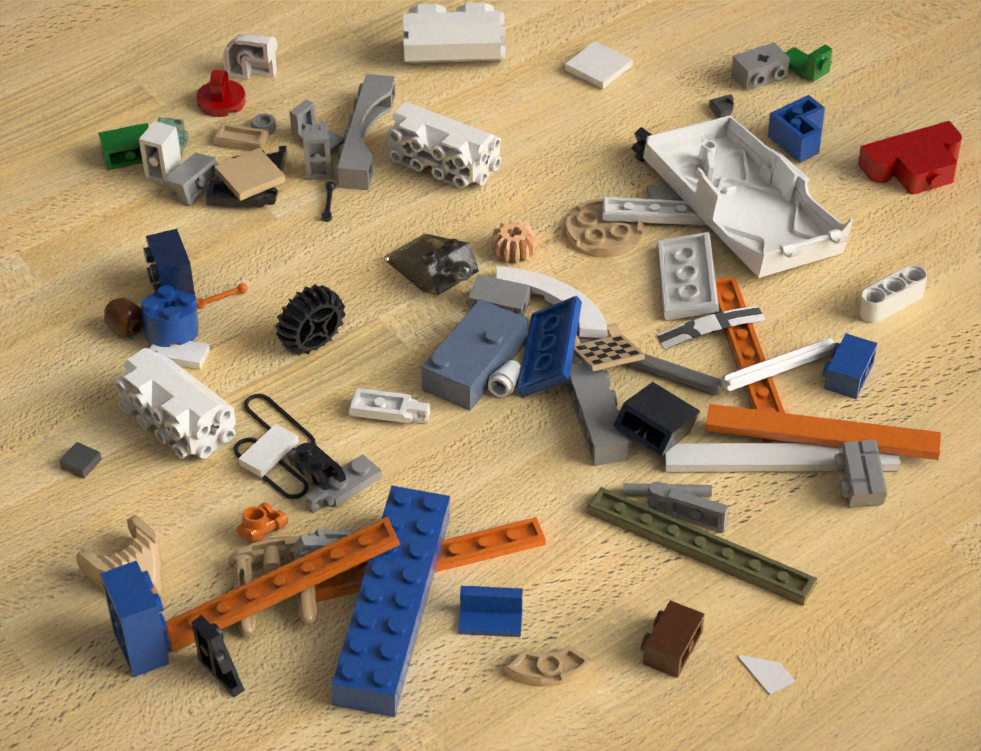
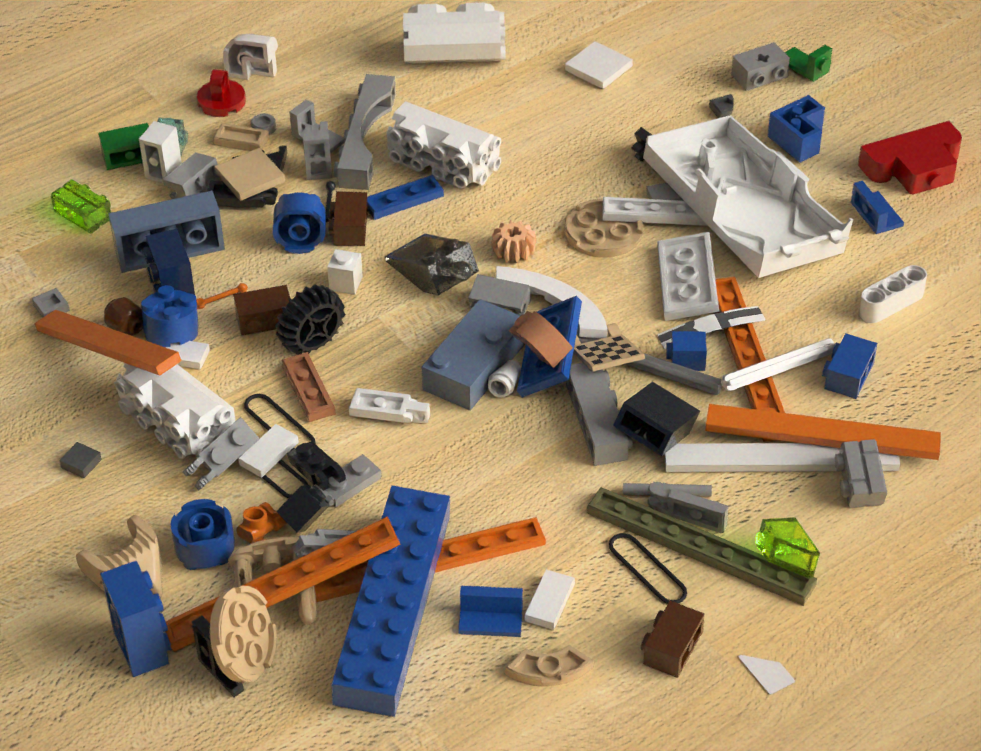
none -> light grey tile [32,288,70,318]
none -> orange tile [34,310,181,375]
none -> clear neon green brick [51,179,111,234]
none -> sand blue brick [108,191,225,273]
none -> blue brick [171,499,235,570]
none -> light grey hinge [183,417,260,490]
none -> tan tile [210,586,277,683]
none -> reddish brown brick [233,285,291,336]
none -> blue brick [272,192,326,254]
none -> black brick [276,485,329,533]
none -> nougat tile [281,352,336,422]
none -> white brick [327,249,363,295]
none -> reddish brown brick [328,191,368,246]
none -> blue tile [367,175,444,220]
none -> nougat brick [509,311,573,368]
none -> white tile [525,569,575,630]
none -> black piece [609,533,687,604]
none -> blue brick [666,331,707,371]
none -> clear neon green slope [756,517,820,578]
none -> blue panel [851,181,904,234]

